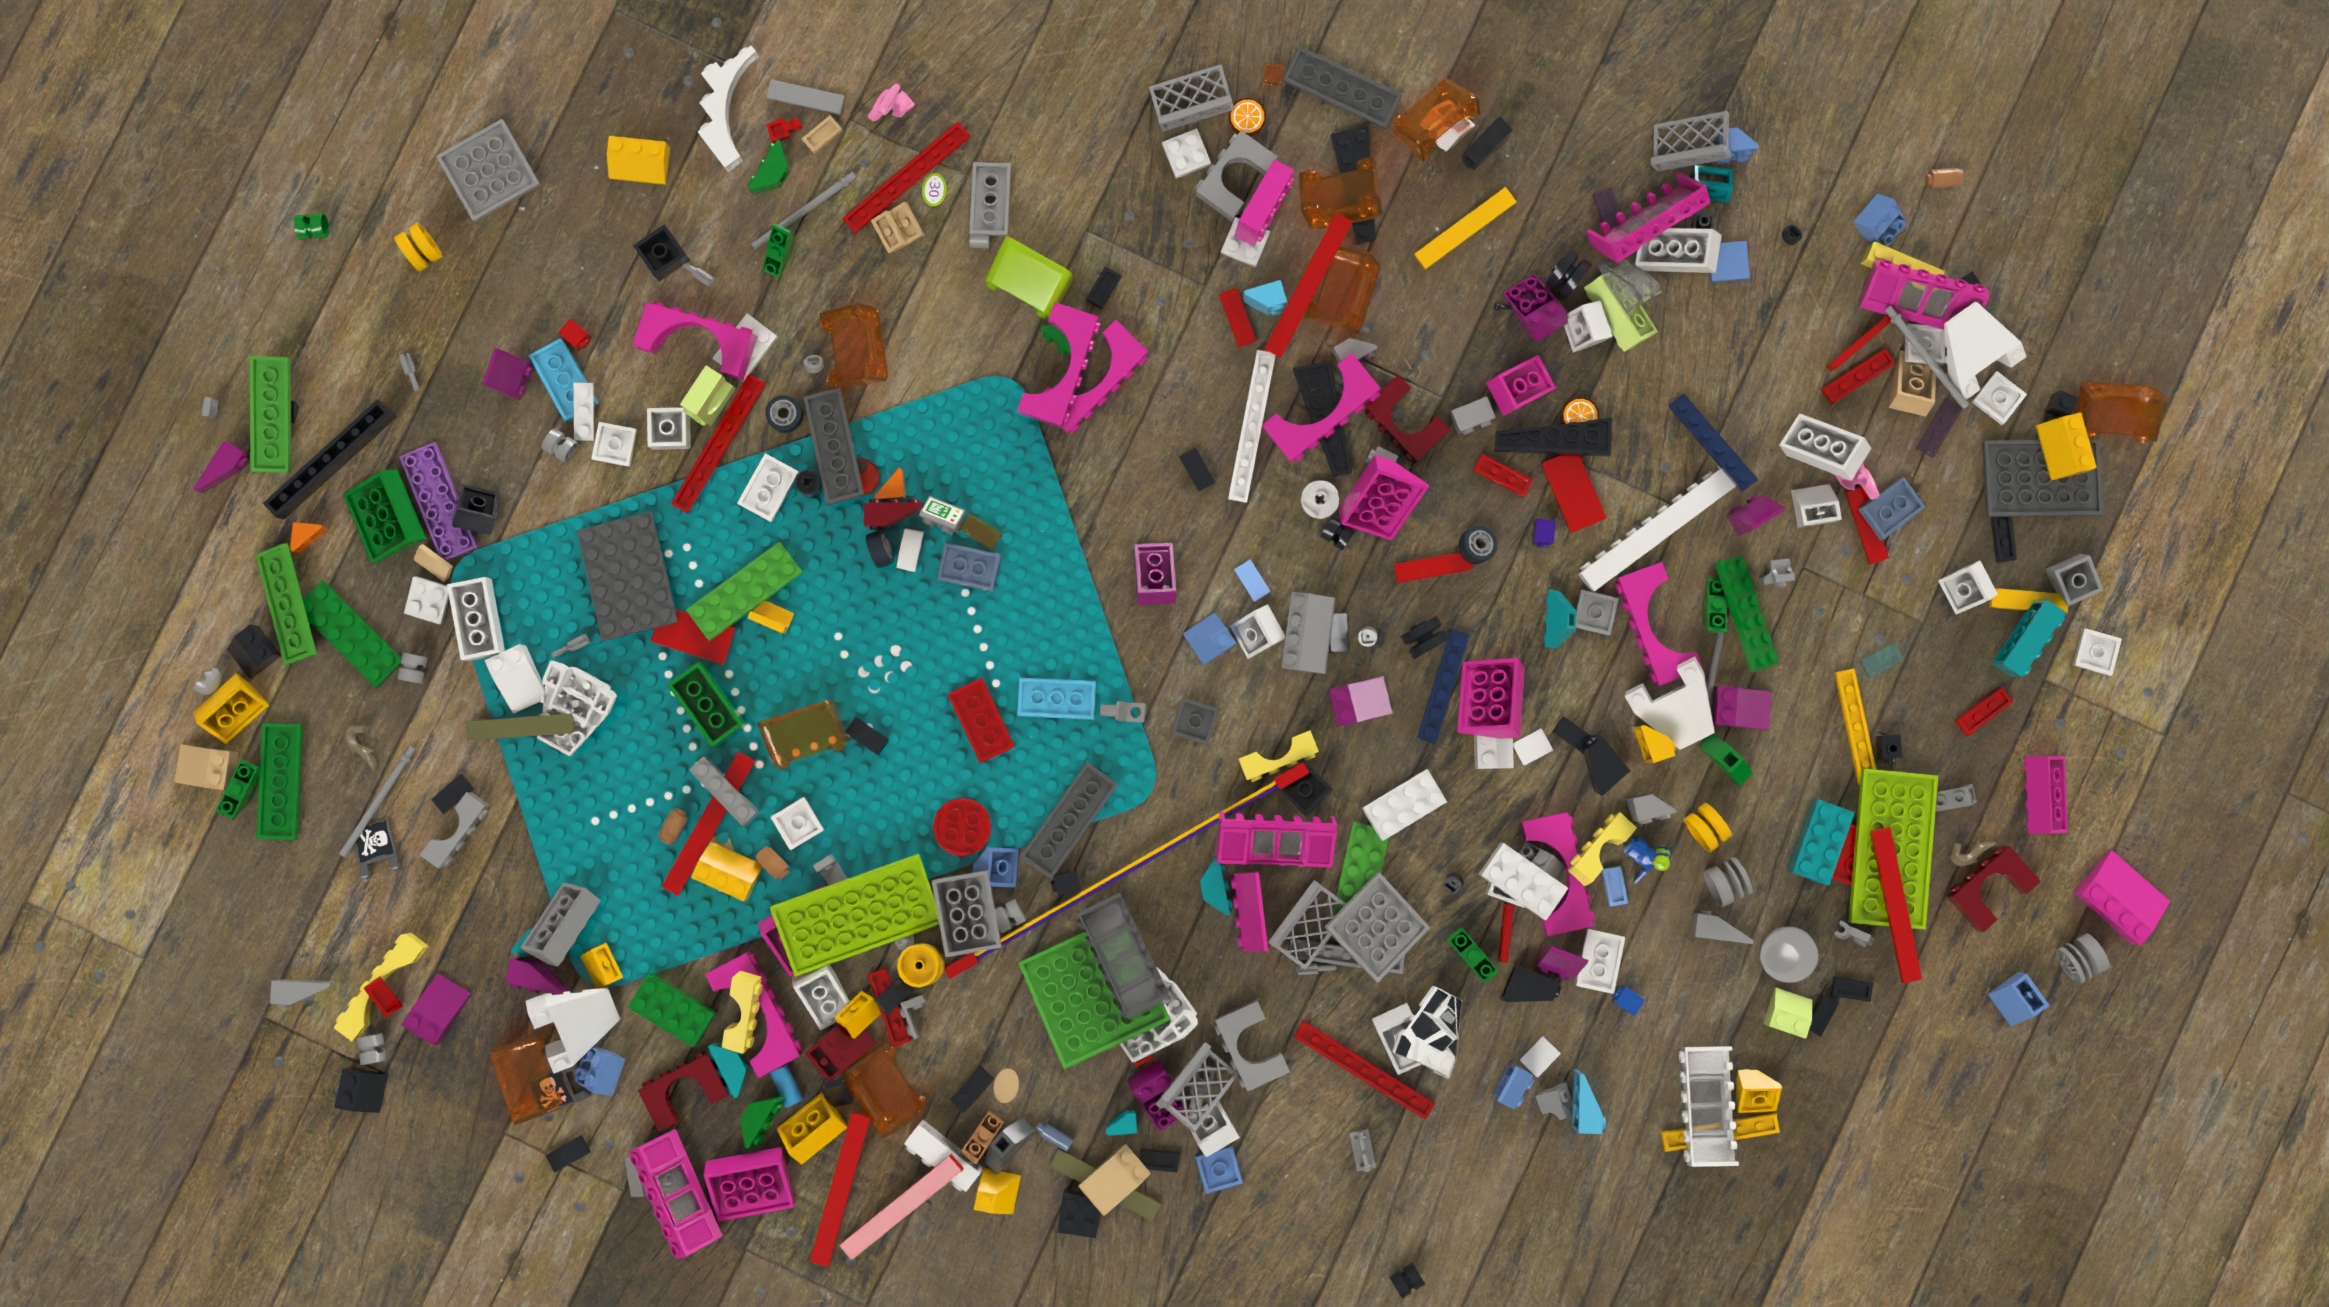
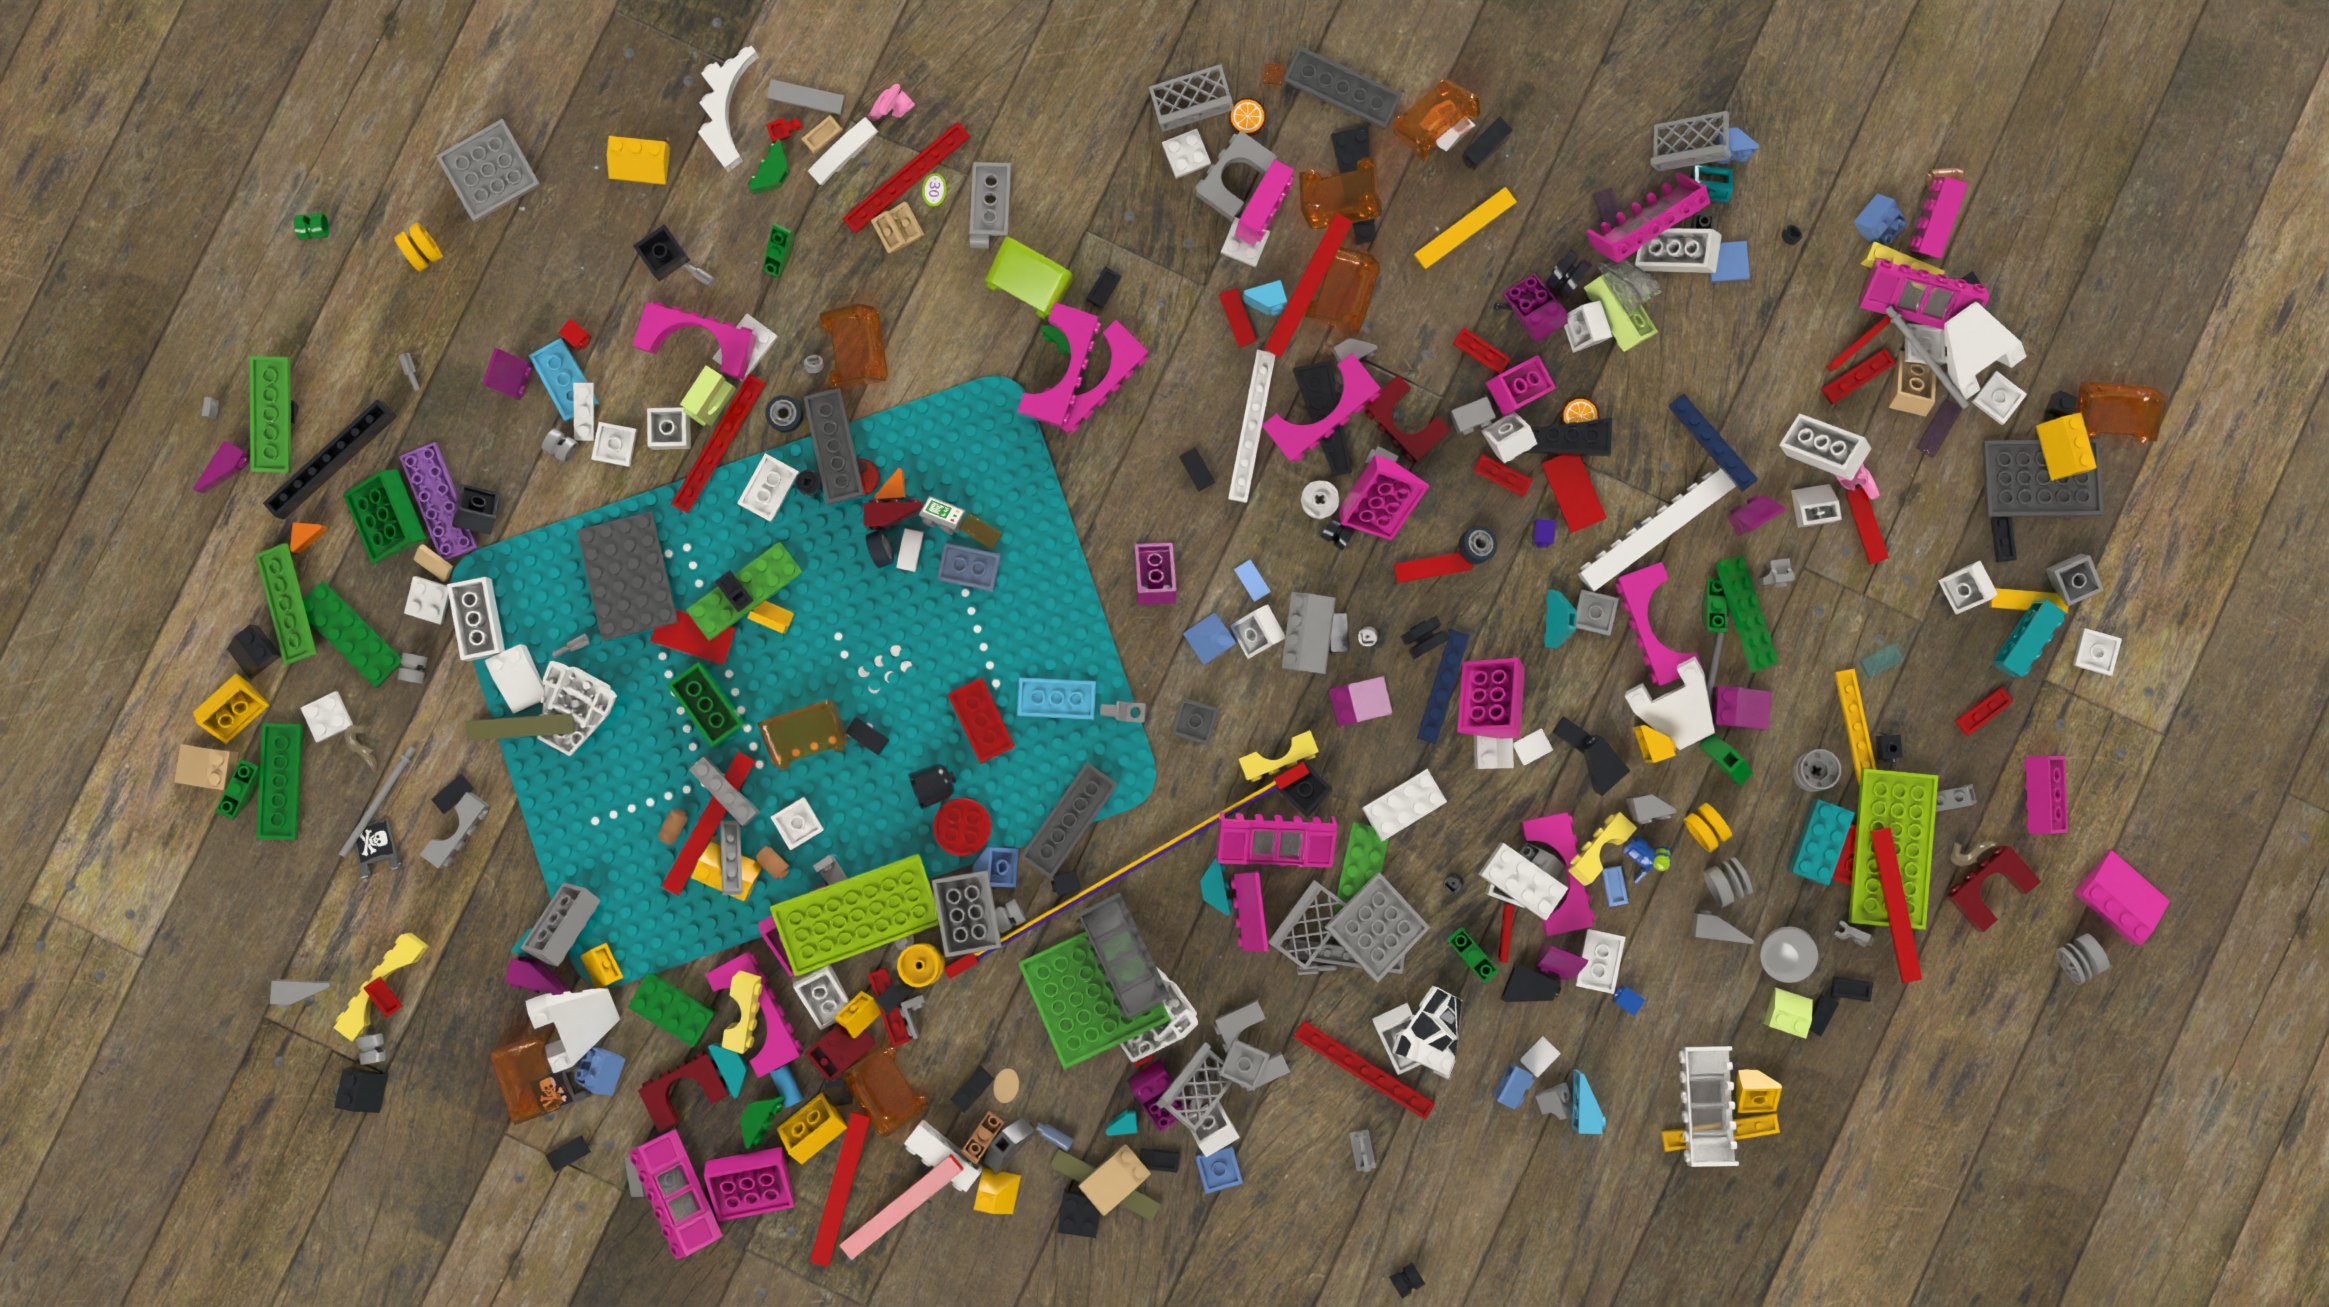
light grey hair [193,667,222,695] -> none
magenta slope [401,973,471,1045] -> none
light grey bar [751,171,857,250] -> none
sand blue tile [1858,476,1926,541] -> none
medium blue slope [1987,972,2050,1026] -> none
none -> white plate [301,691,353,743]
none -> black slope [714,570,754,613]
none -> light grey tile [720,820,742,895]
none -> white slope [808,117,879,185]
none -> black cylinder [908,764,957,810]
none -> light grey tile [1219,1038,1270,1091]
none -> red tile [1452,327,1511,375]
none -> white slope [1481,411,1537,463]
none -> light grey wheel [1792,749,1841,792]
none -> dark pink brick [1909,176,1968,258]

